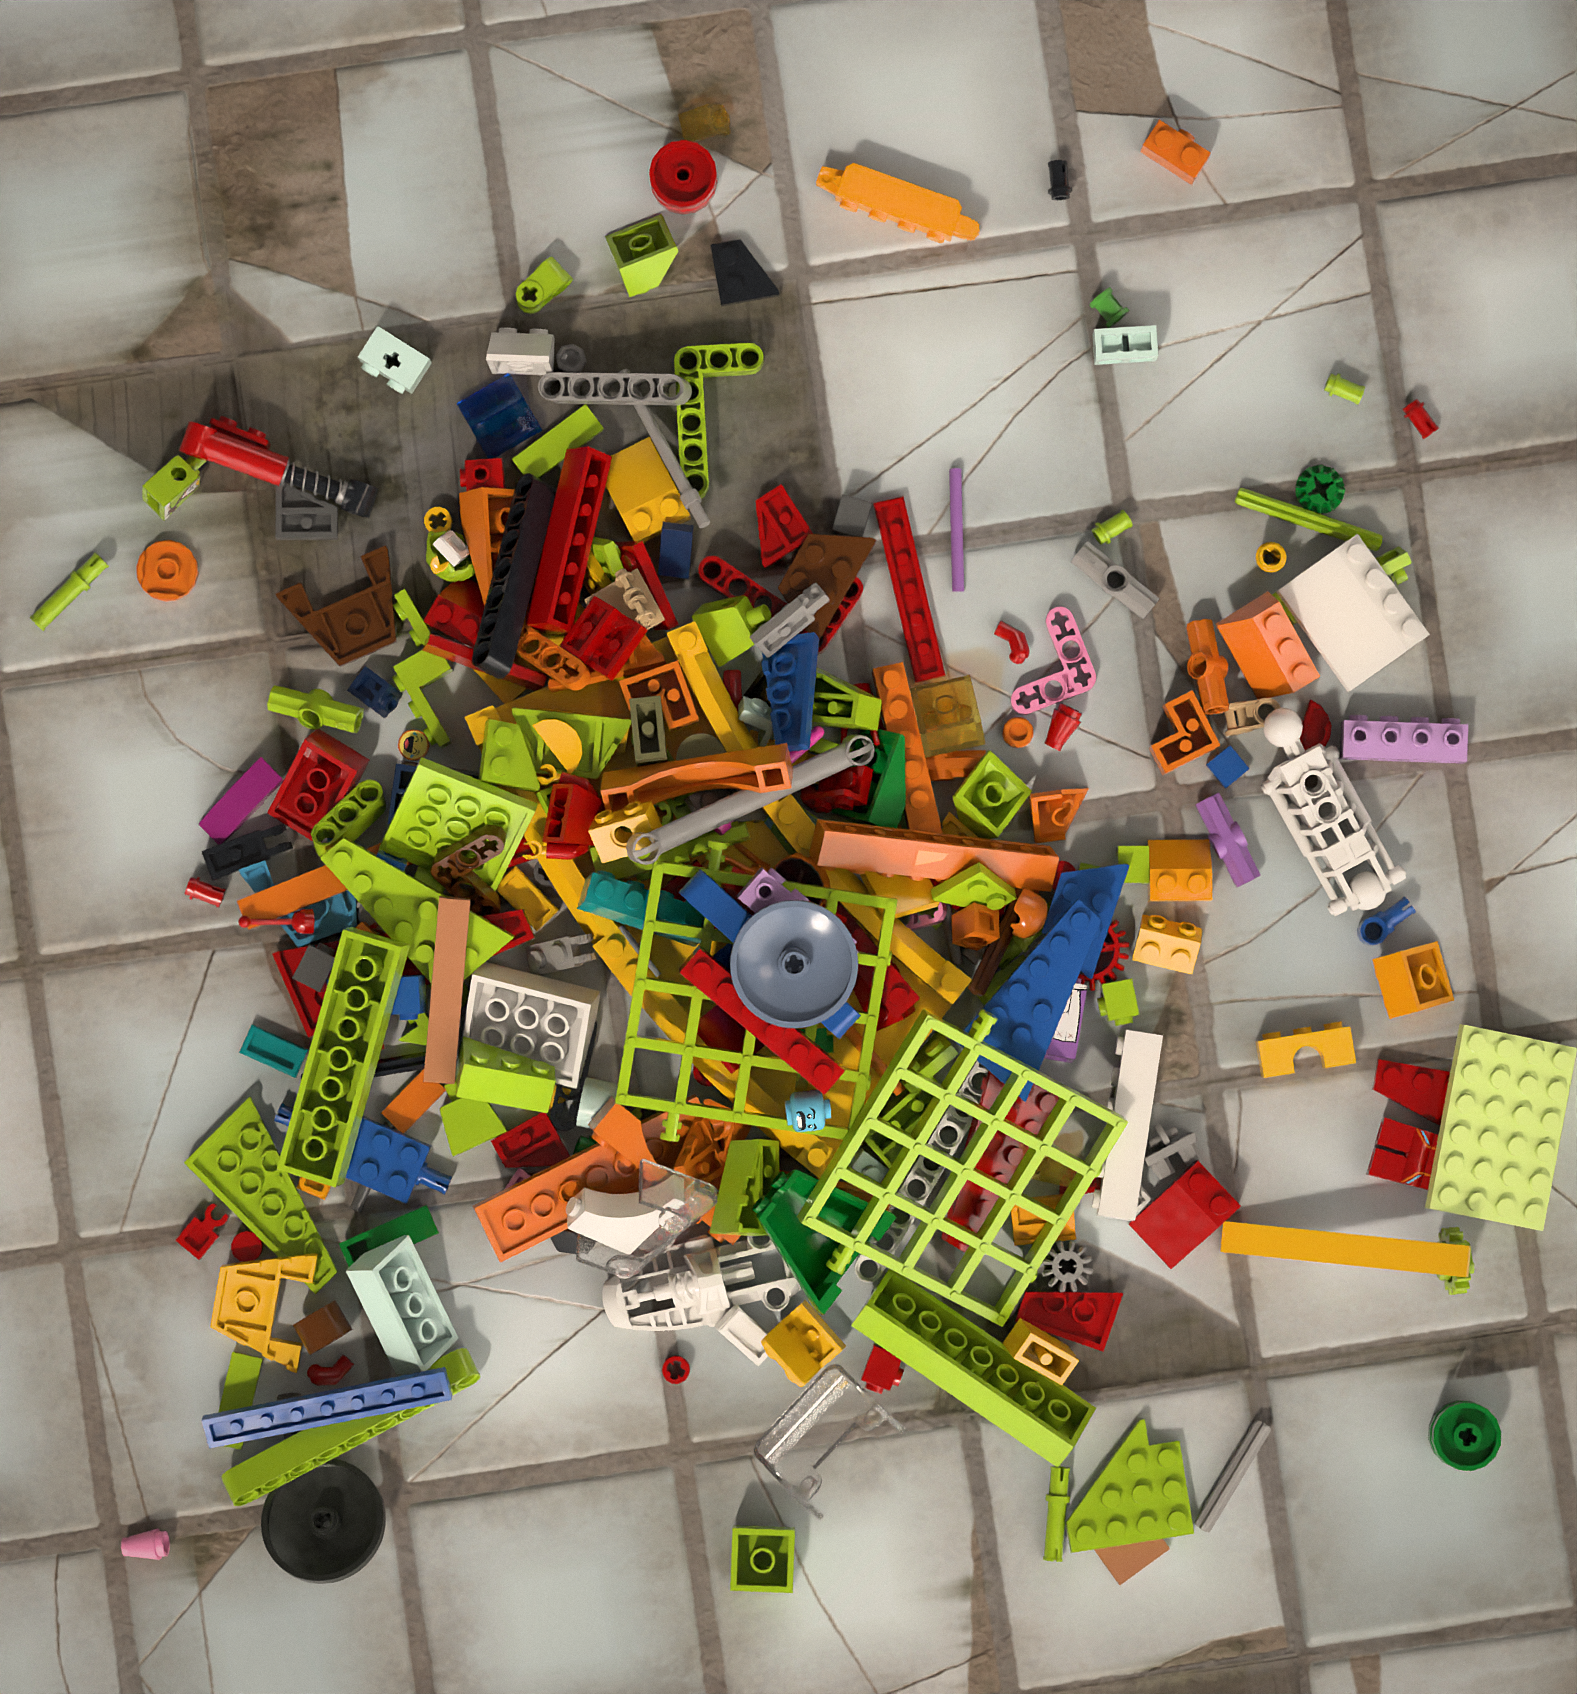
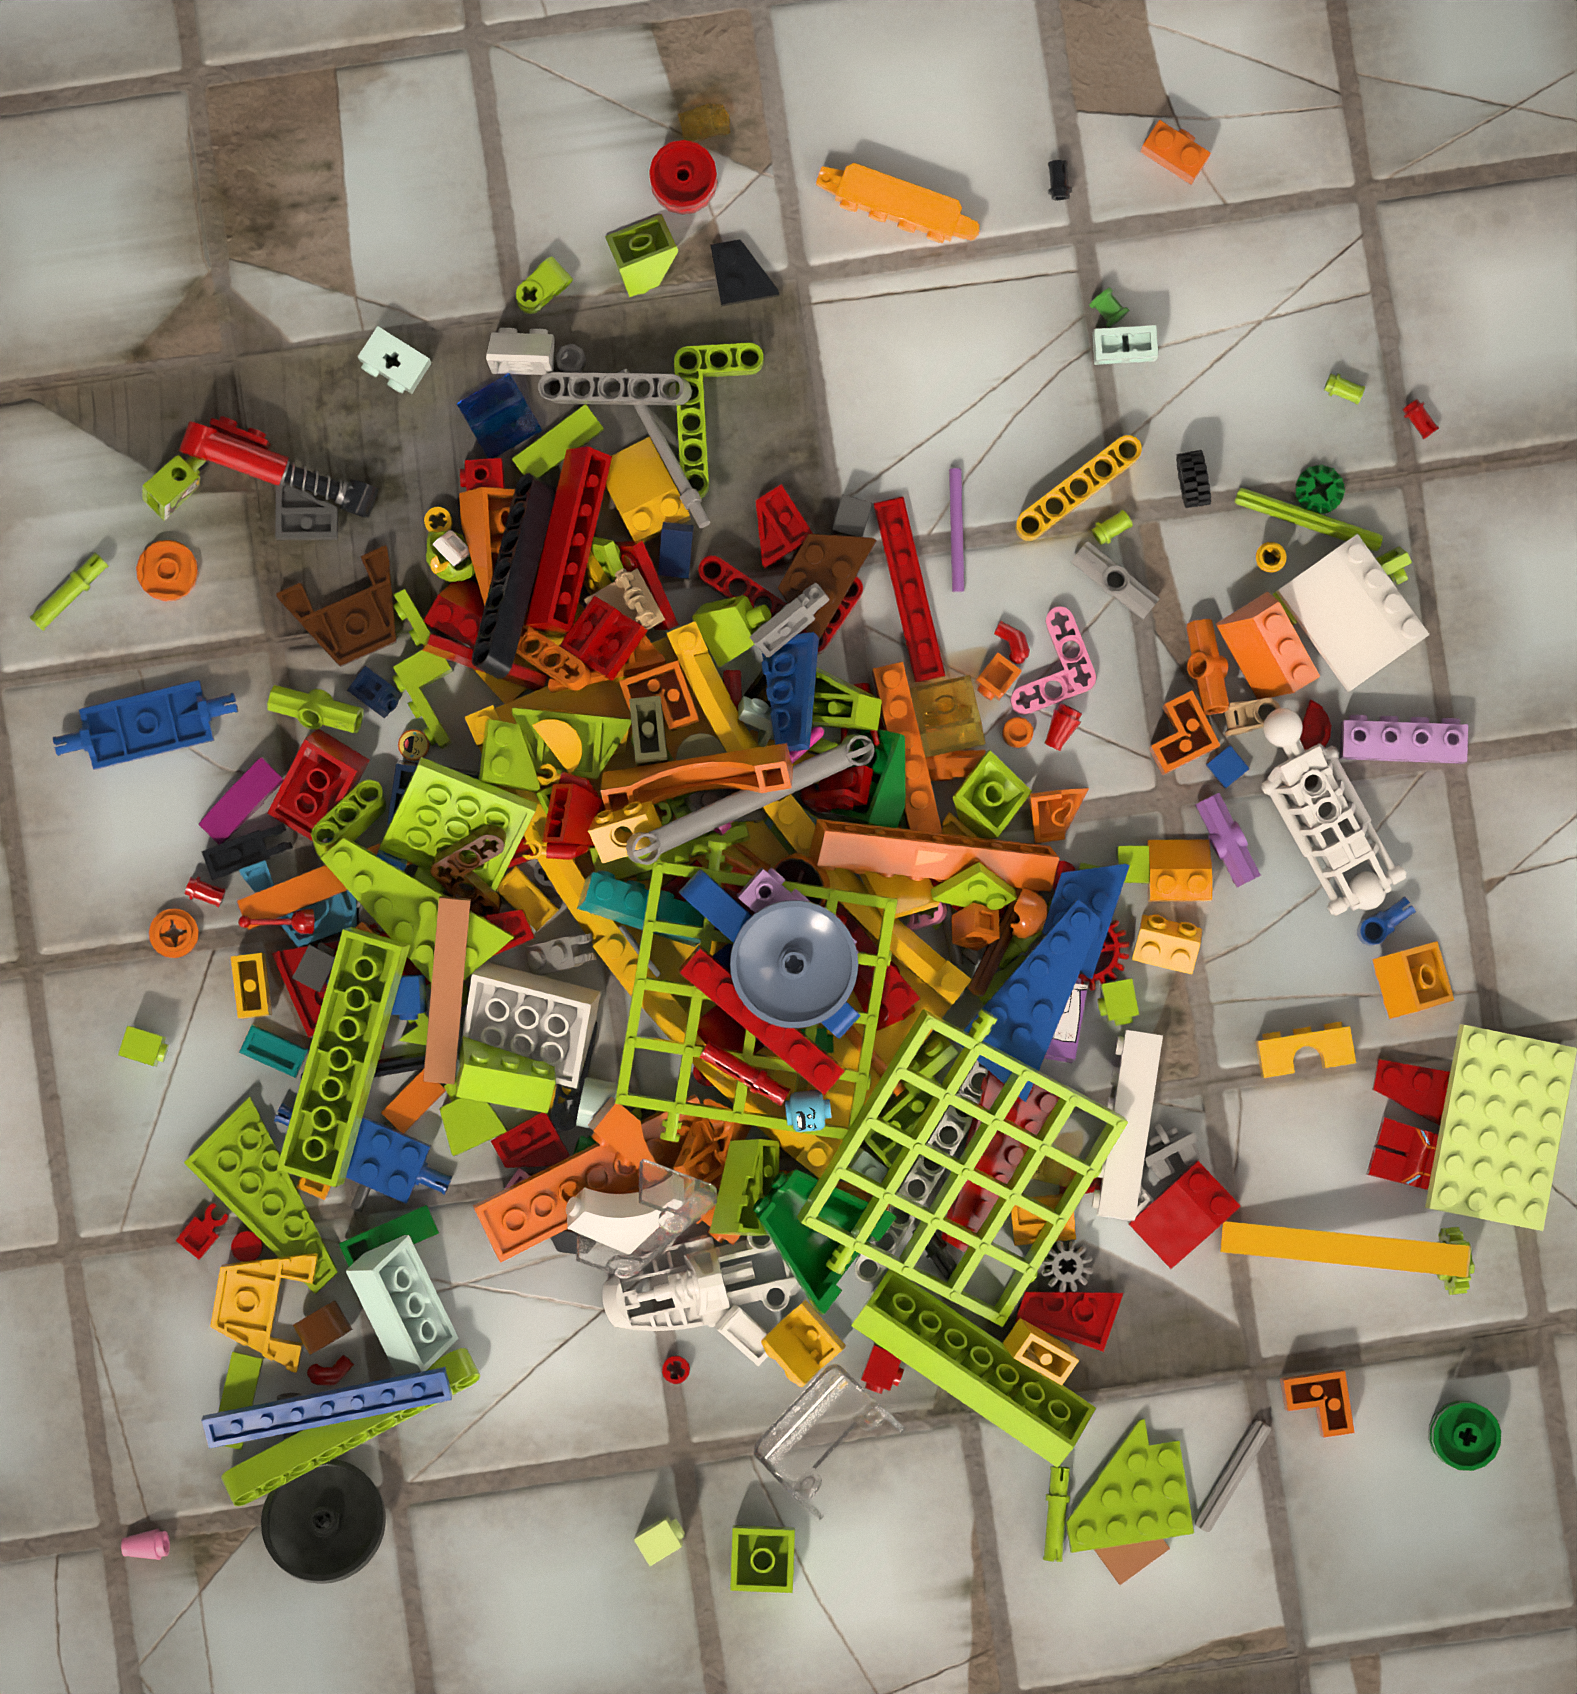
none -> blue plate [53,680,238,770]
none -> lime brick [118,1026,169,1067]
none -> orange gear [149,909,199,958]
none -> yellow brick [230,953,272,1019]
none -> yellowish green brick [634,1515,685,1566]
none -> red pin [699,1040,791,1106]
none -> black axle [912,1228,957,1281]
none -> orange bracket [975,652,1022,701]
none -> yellow beam [1015,435,1142,541]
none -> black tyre [1176,450,1211,509]
none -> orange brick [1280,1369,1355,1438]

